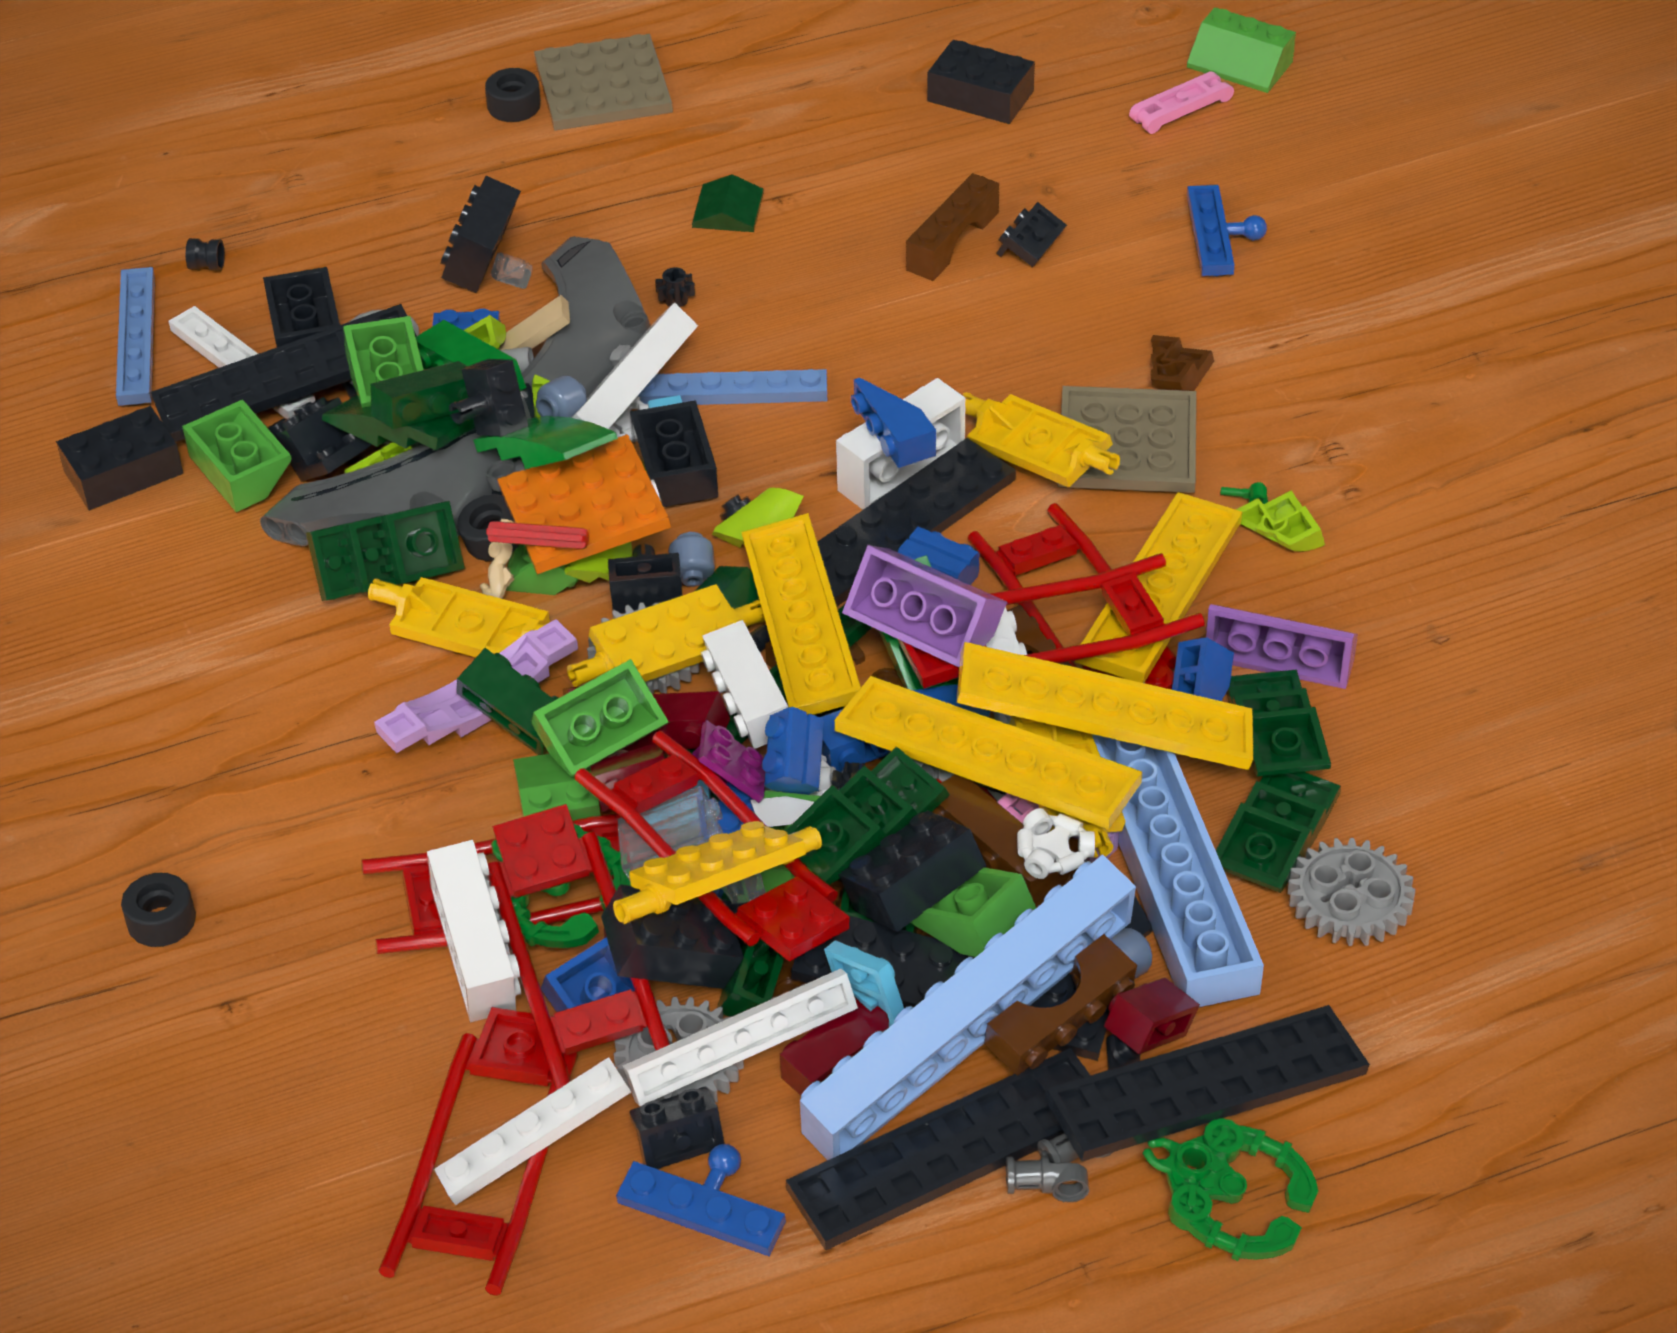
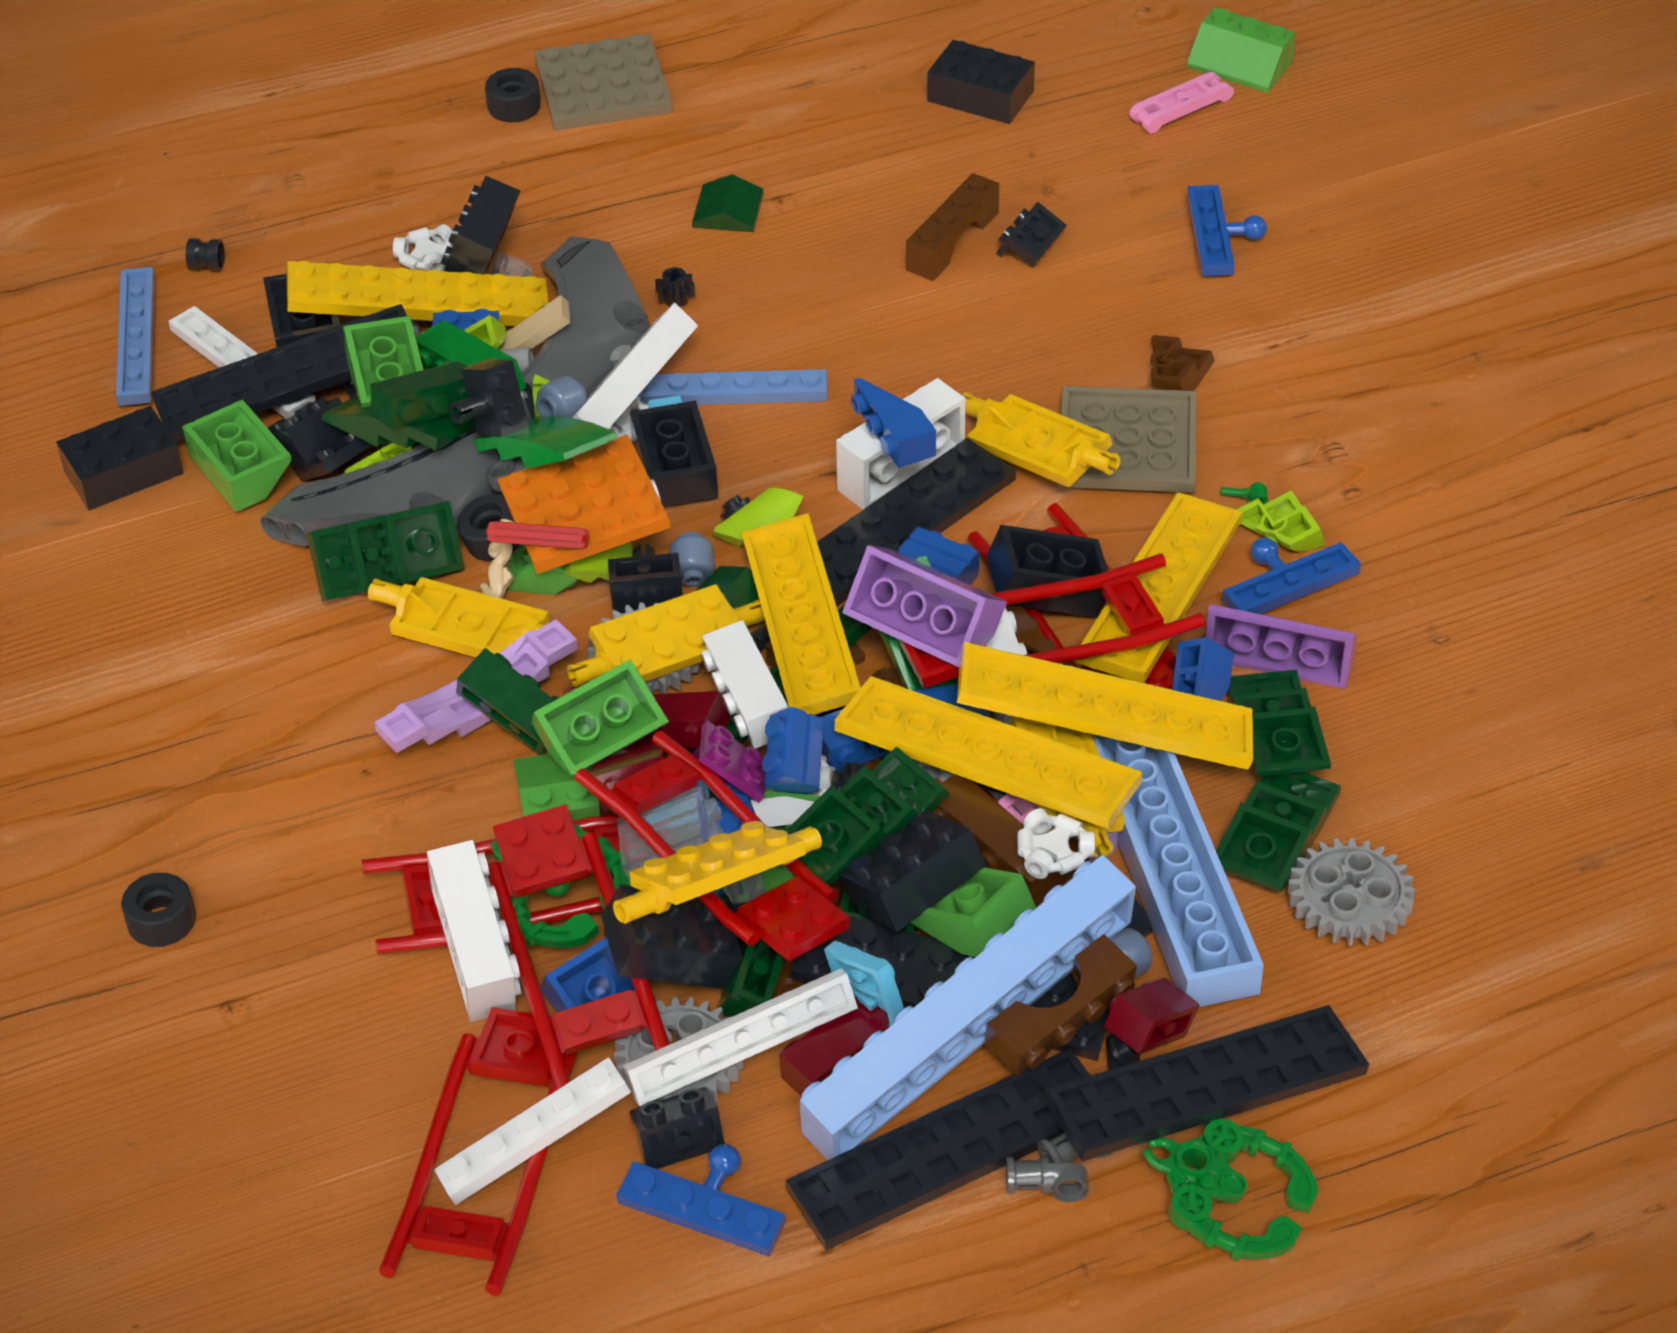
none -> yellow plate [286,261,548,326]
none -> white piece [393,224,453,271]
none -> black brick [987,525,1108,618]
none -> blue plate [1222,537,1361,614]

